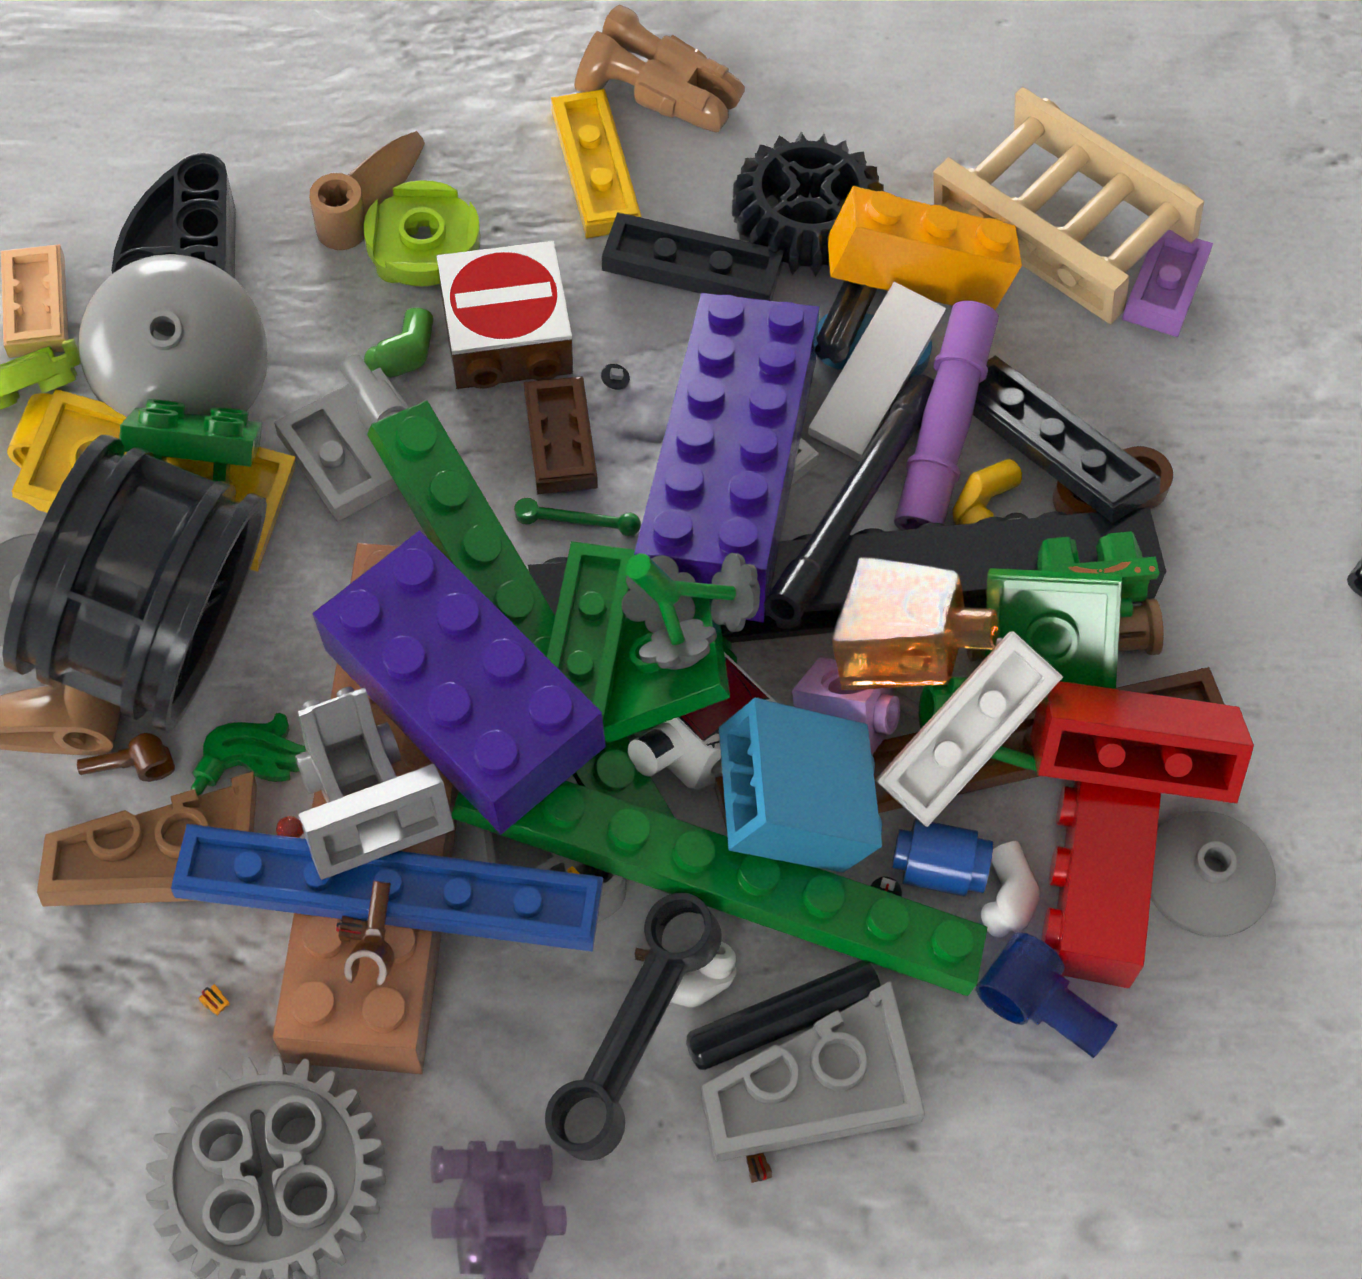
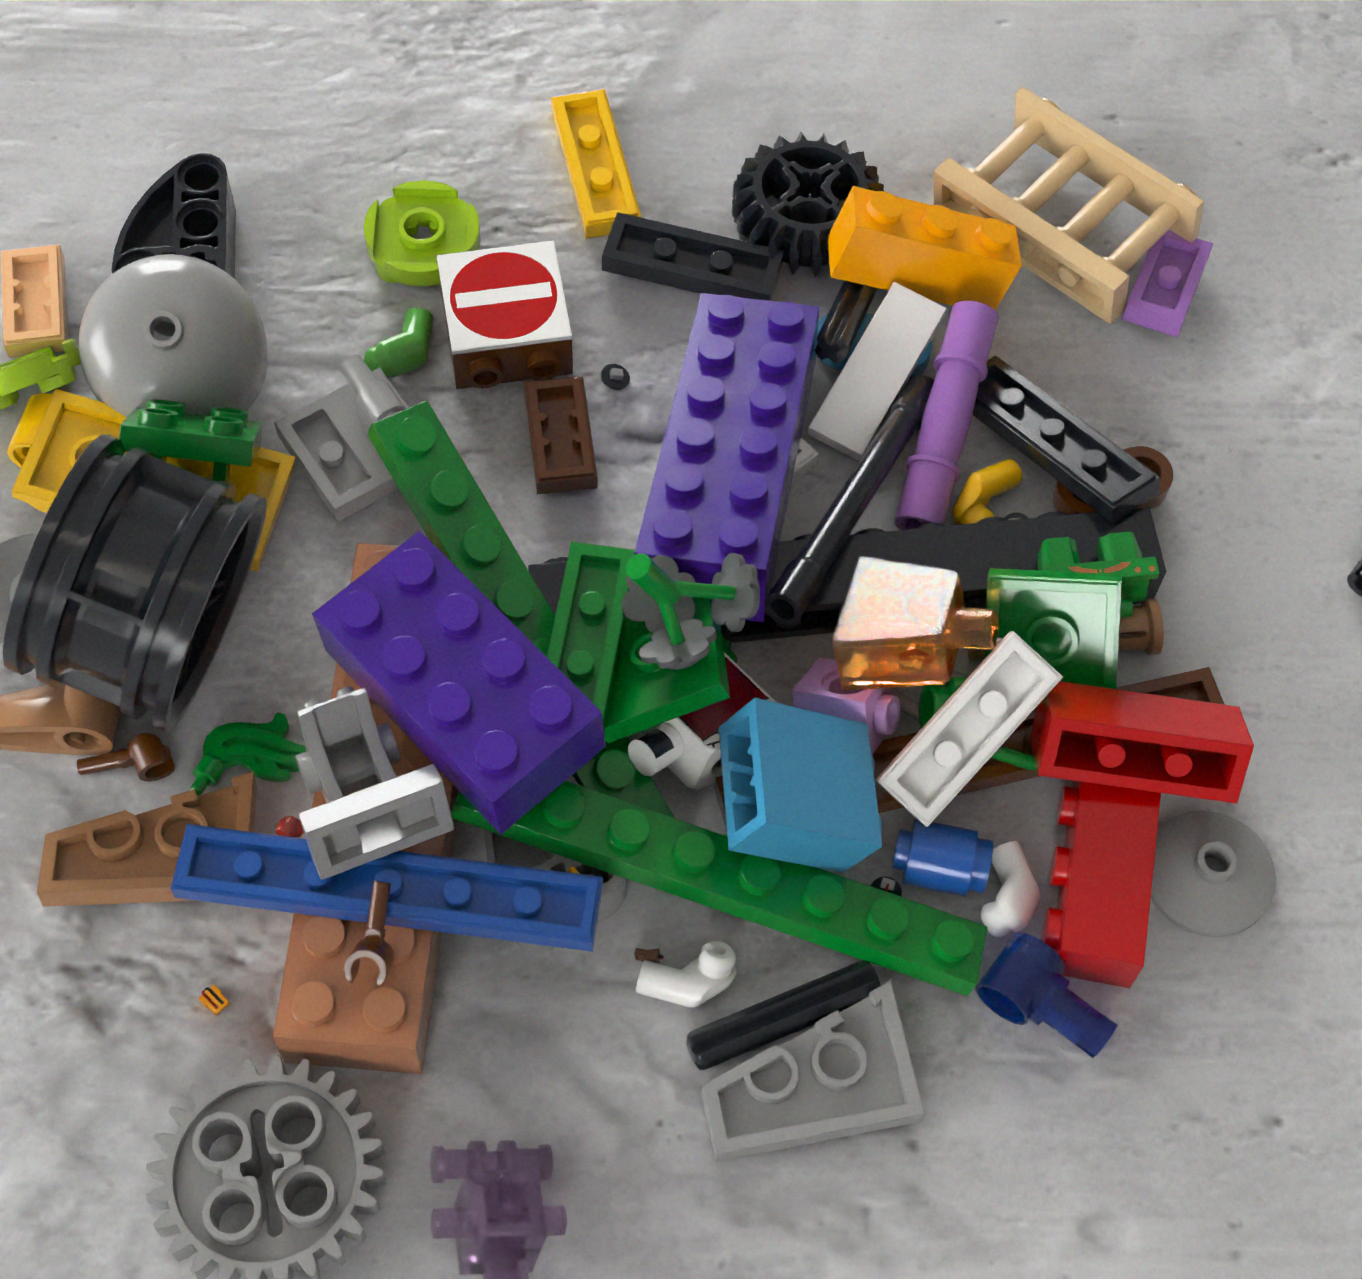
medium nougat piece [309,131,425,250] -> none
reddish brown piece [336,915,367,942] -> none
green hinge [514,498,641,536] -> none
black piece [545,893,722,1161] -> none
medium nougat piece [574,5,745,132] -> none
reddish brown piece [746,1153,772,1183] -> none

